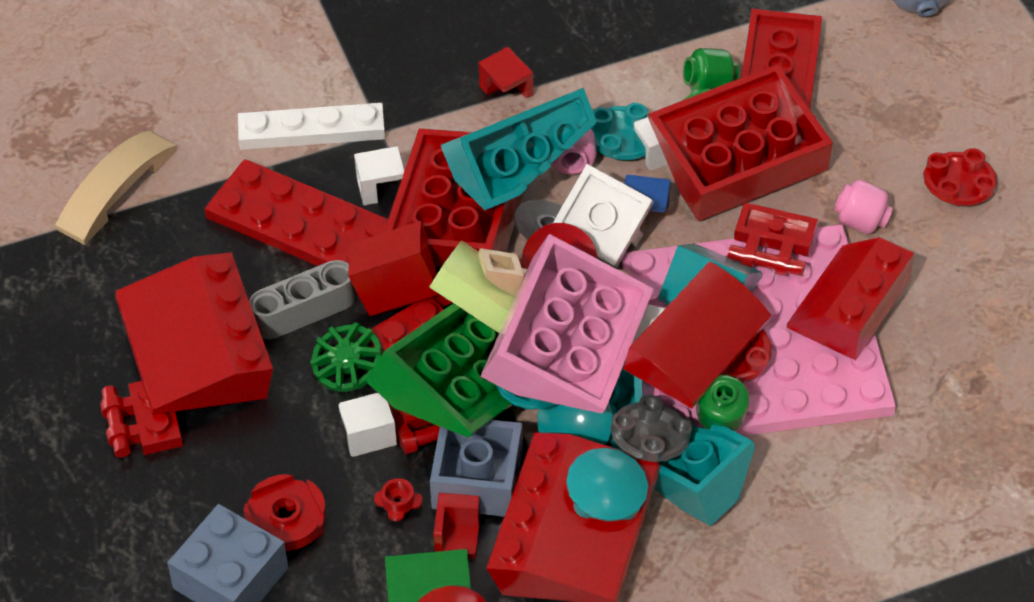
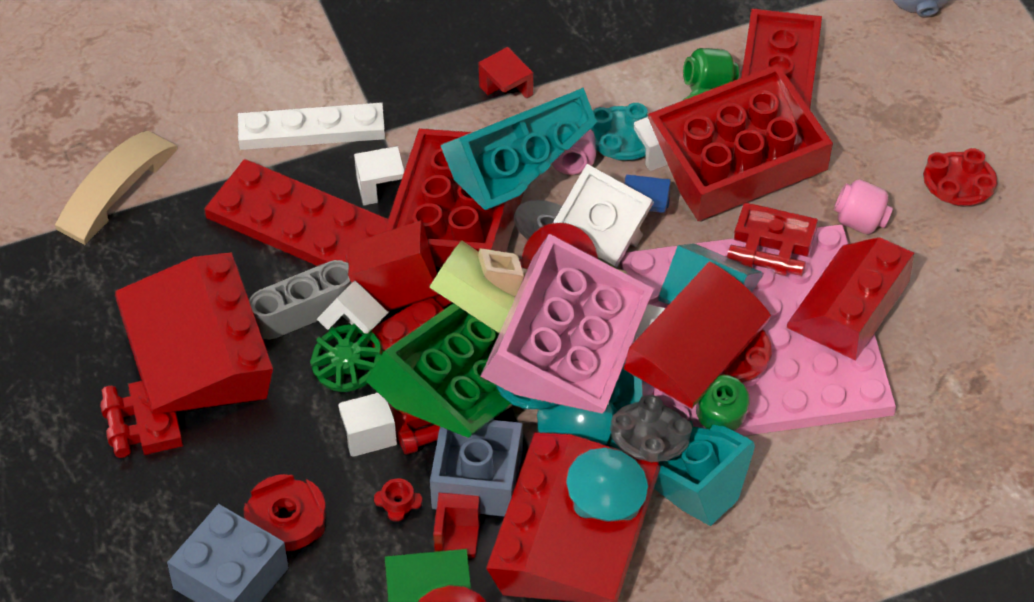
none -> white panel [317,281,388,335]

